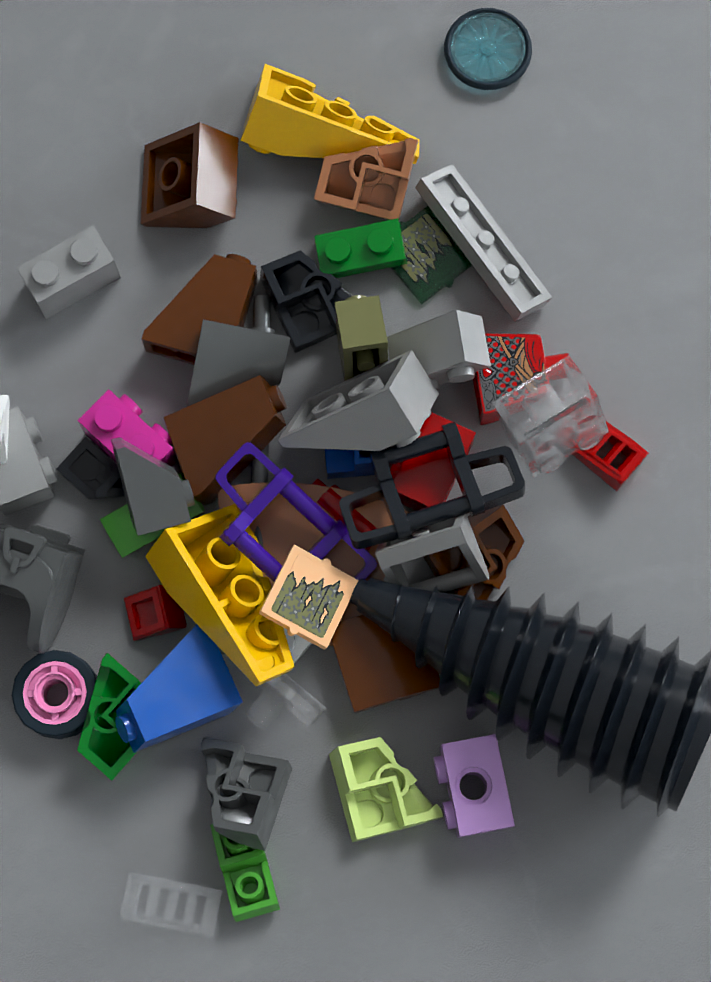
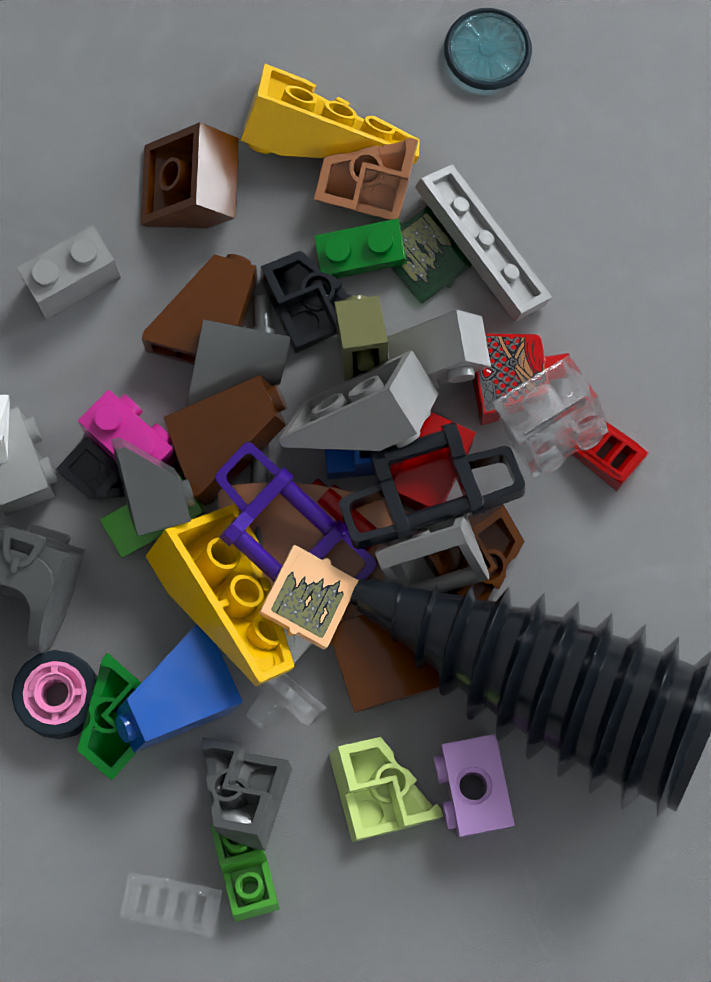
red slope [124,585,187,641] -> none

